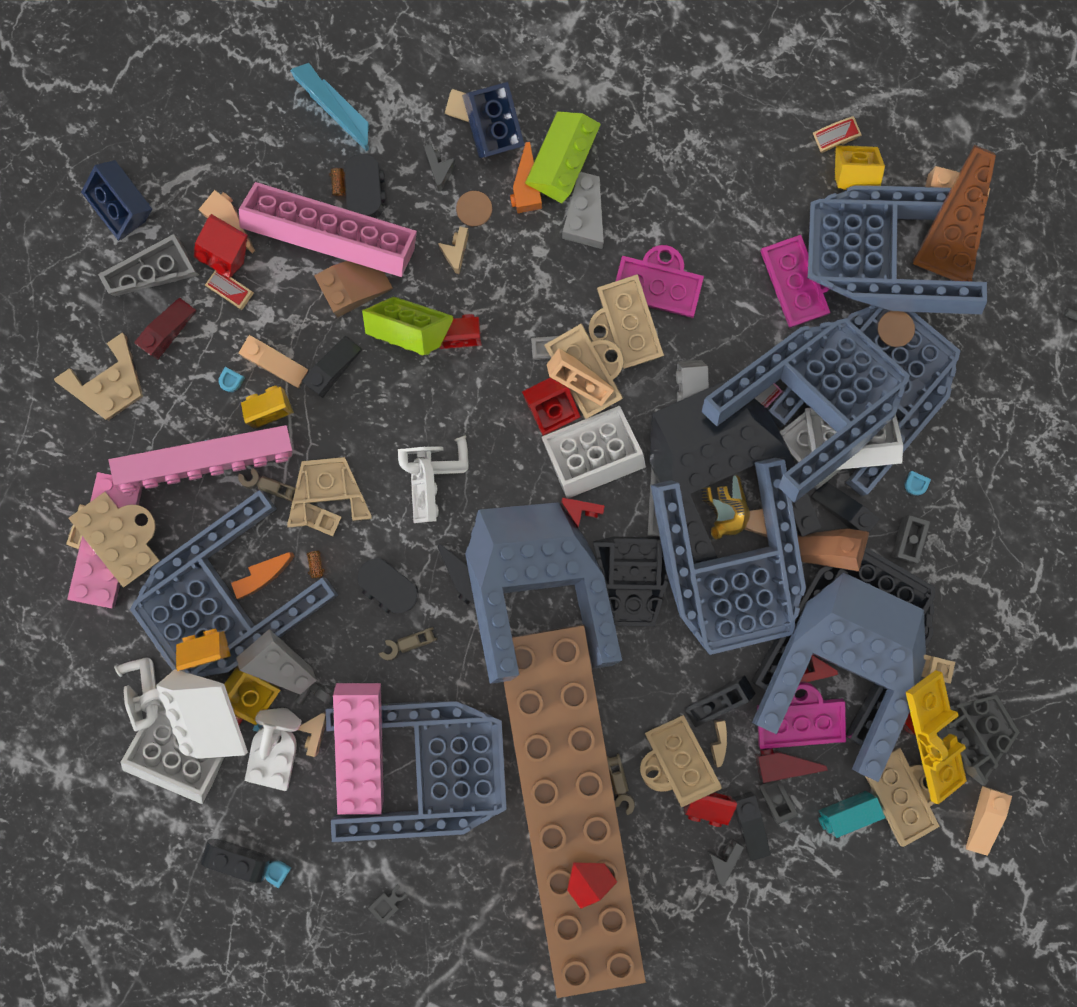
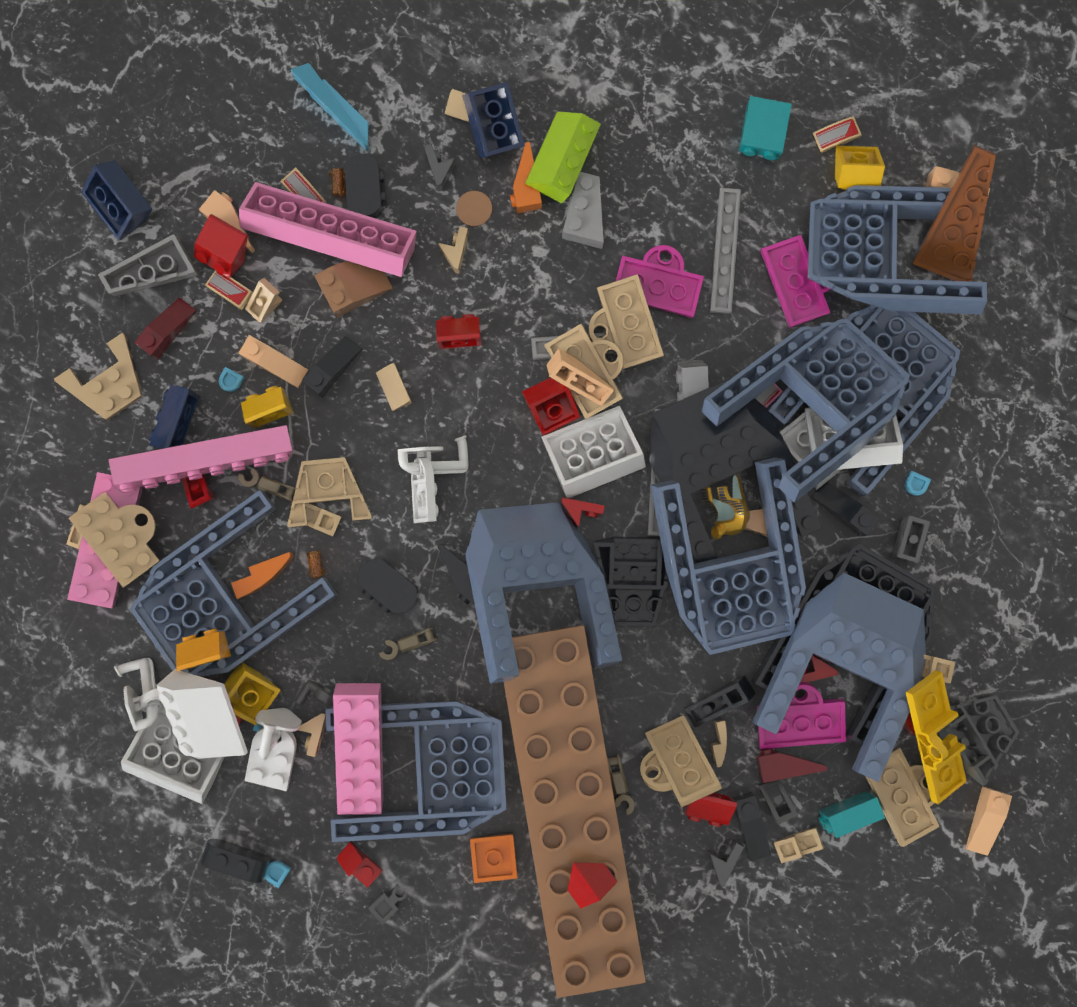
light grey wedge [236,629,317,695] -> none
lime slope [362,297,453,355] -> none
nougat wedge [797,529,869,571] -> none
medium nougat piece [877,311,915,347] -> none
none -> dark blue slope [149,385,200,449]
none -> red slope [182,474,216,509]
none -> tan slope [245,278,282,323]
none -> slope [280,167,327,203]
none -> red slope [336,841,383,888]
none -> tan slope [376,363,412,411]
none -> orange plate [470,833,518,883]
none -> light grey tile [710,188,741,314]
none -> teal brick [738,96,792,160]
none -> tan slope [774,826,824,863]

